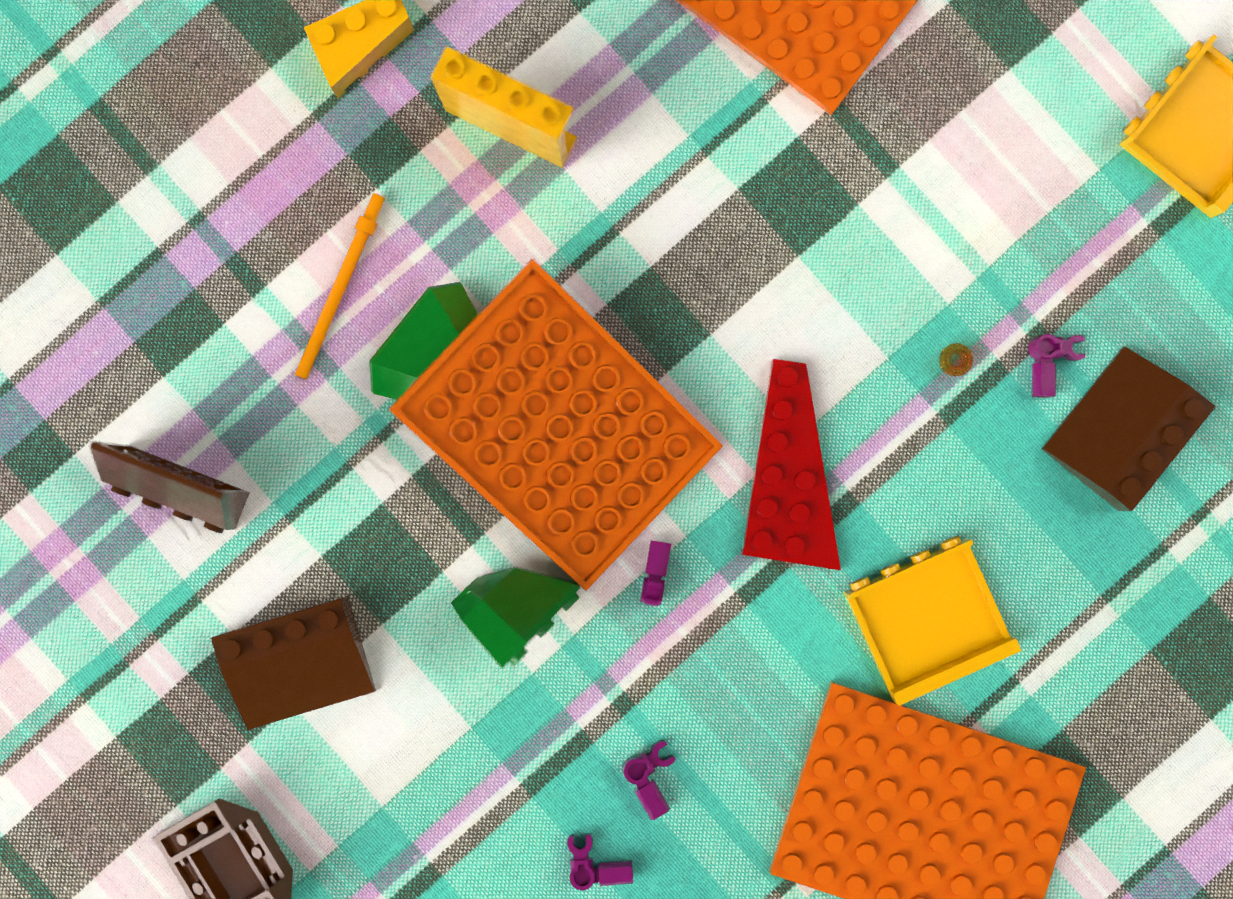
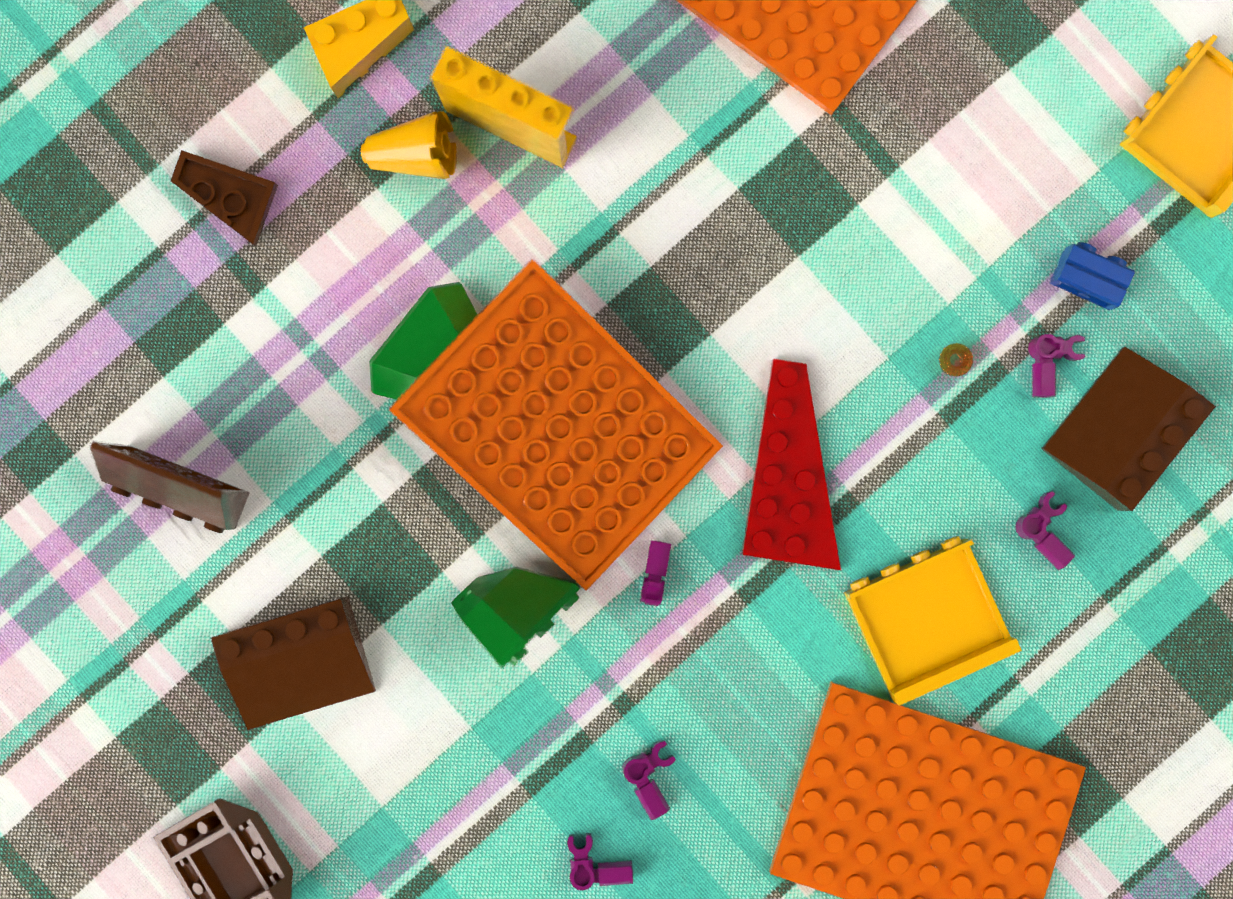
light orange bar [295,193,385,380] -> none
none -> reddish brown wing [171,150,278,246]
none -> yellow cone [361,111,457,179]
none -> magenta bar [1015,491,1075,570]
none -> blue brick [1049,242,1135,311]

